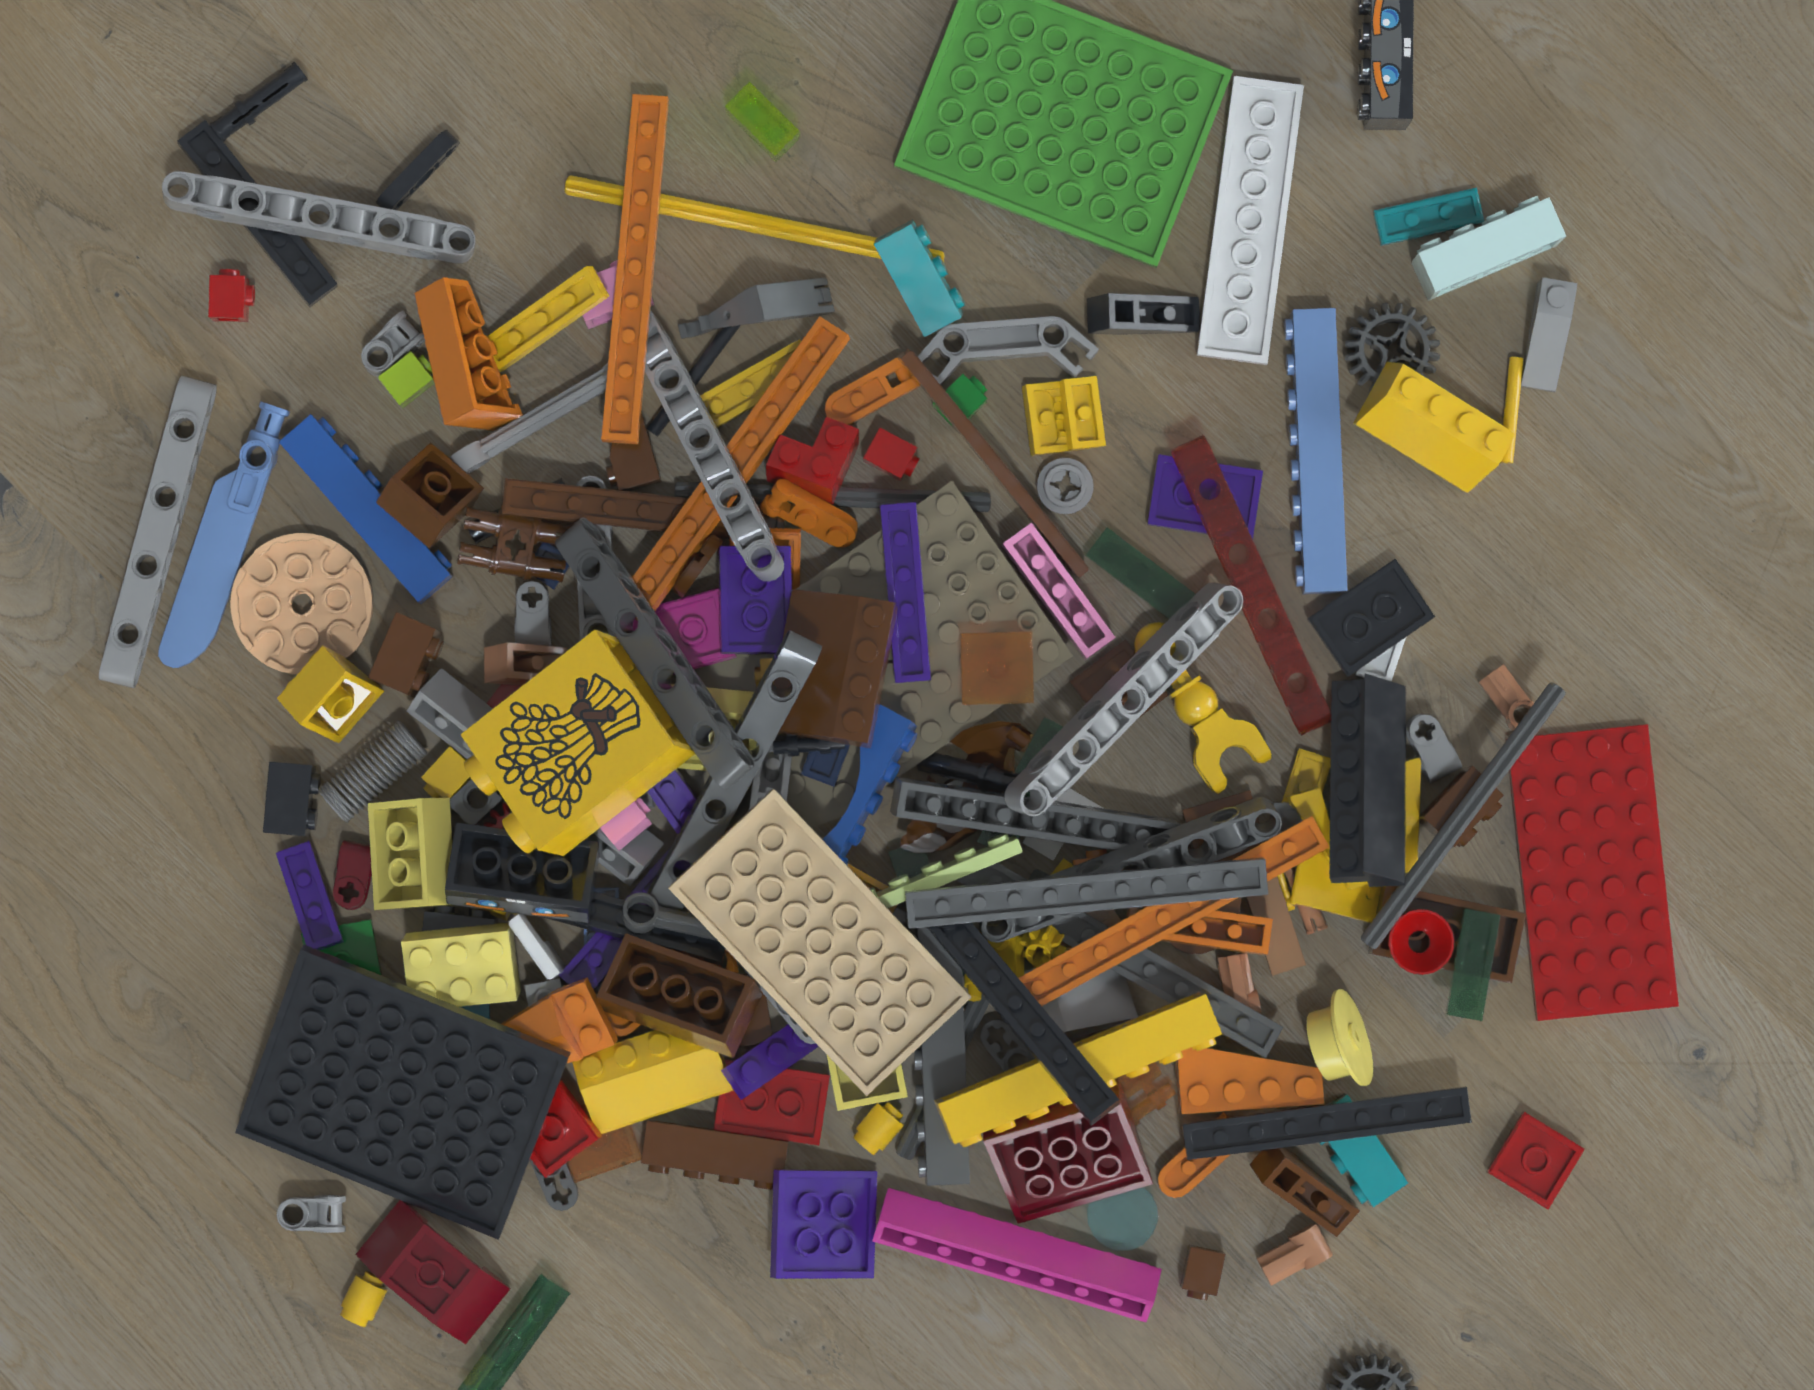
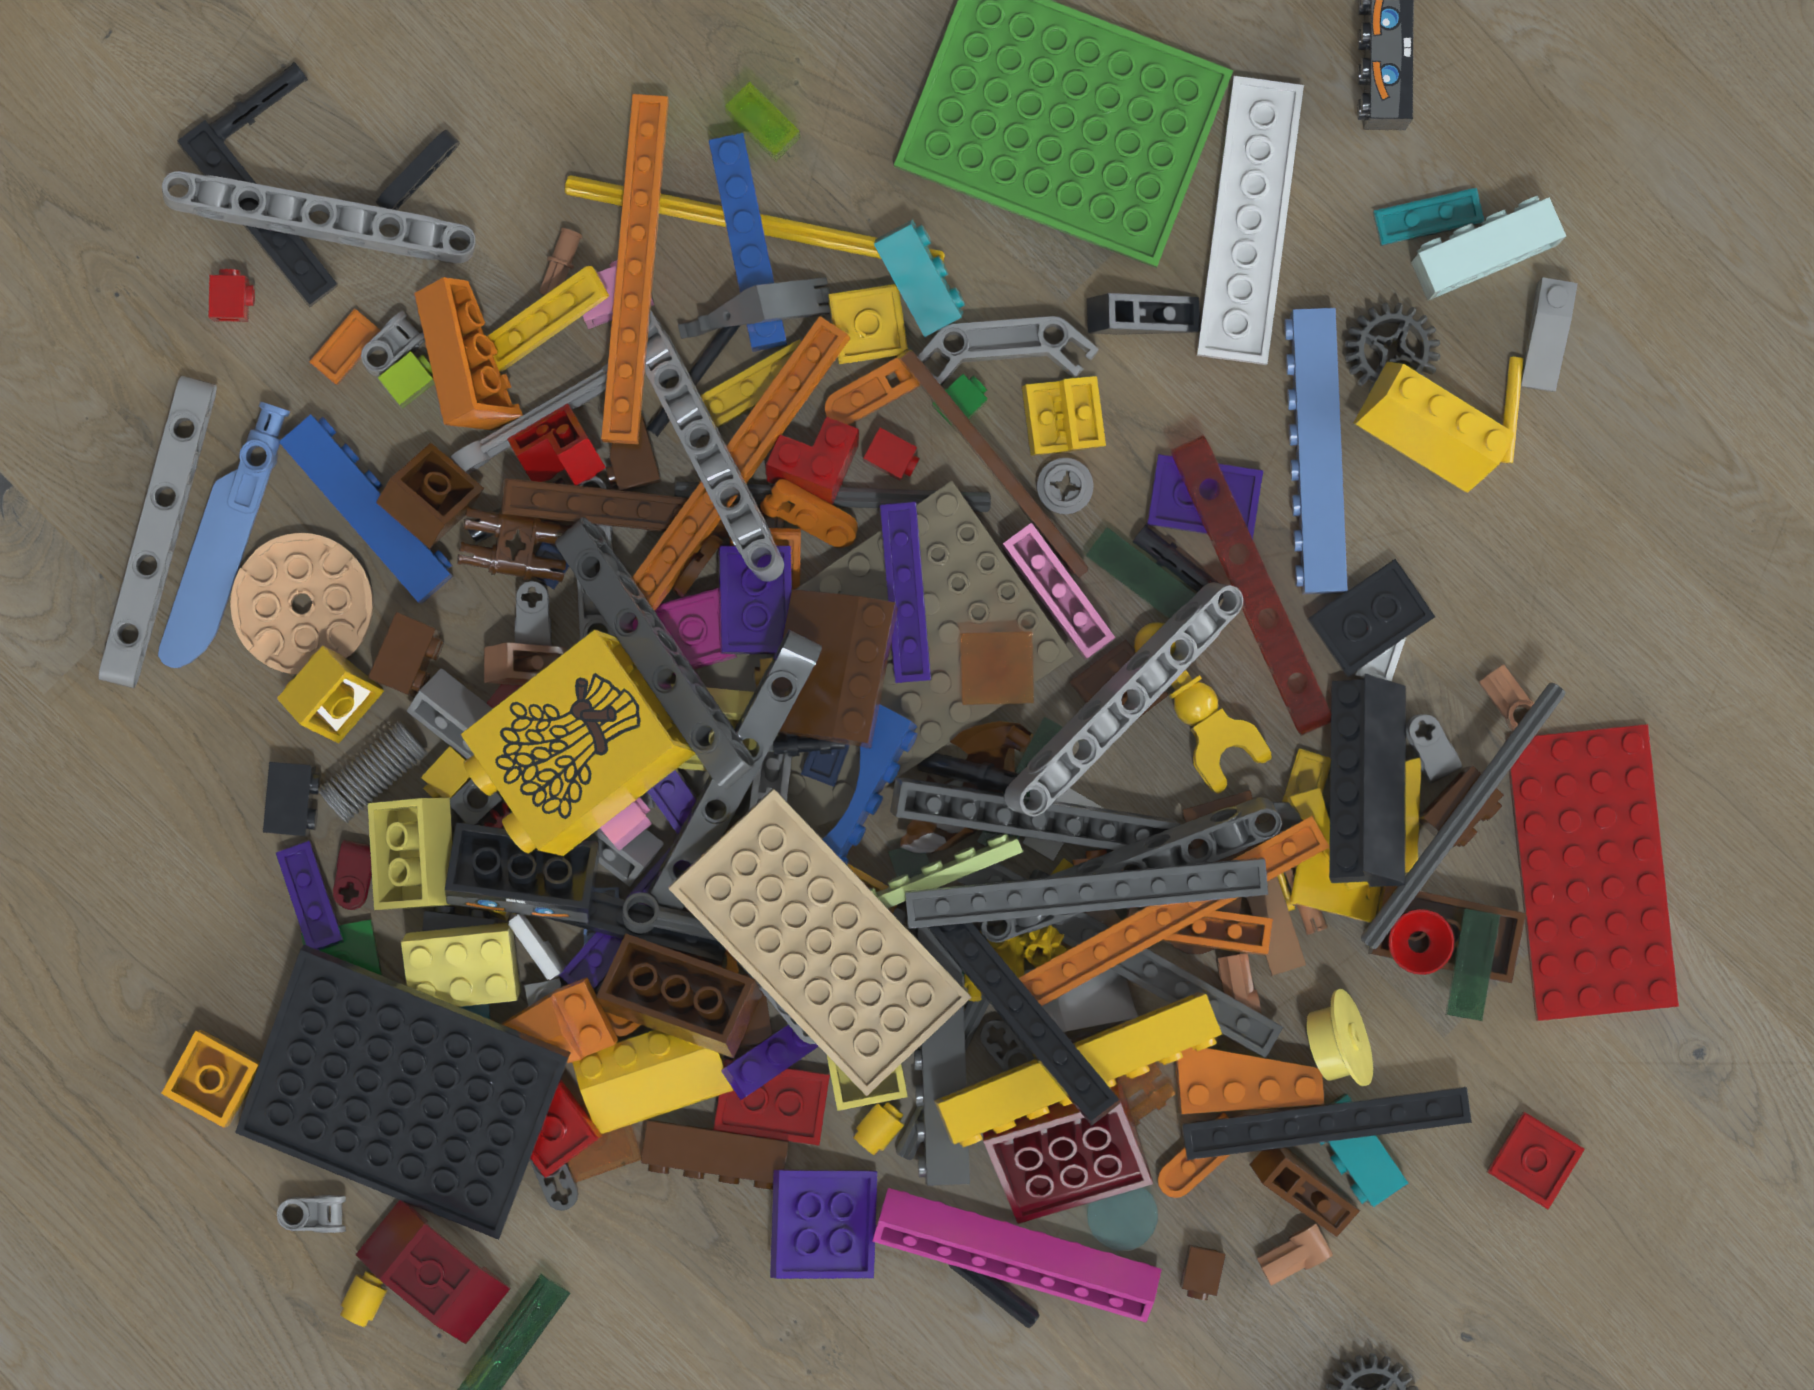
none -> light orange brick [161,1030,260,1128]
none -> orange tile [309,309,381,385]
none -> red brick [507,403,606,486]
none -> nougat axle [539,228,583,296]
none -> blue arch [709,133,787,352]
none -> yellow plate [827,284,908,364]
none -> black axle [948,1264,1040,1328]
none -> black pin [1132,524,1224,604]

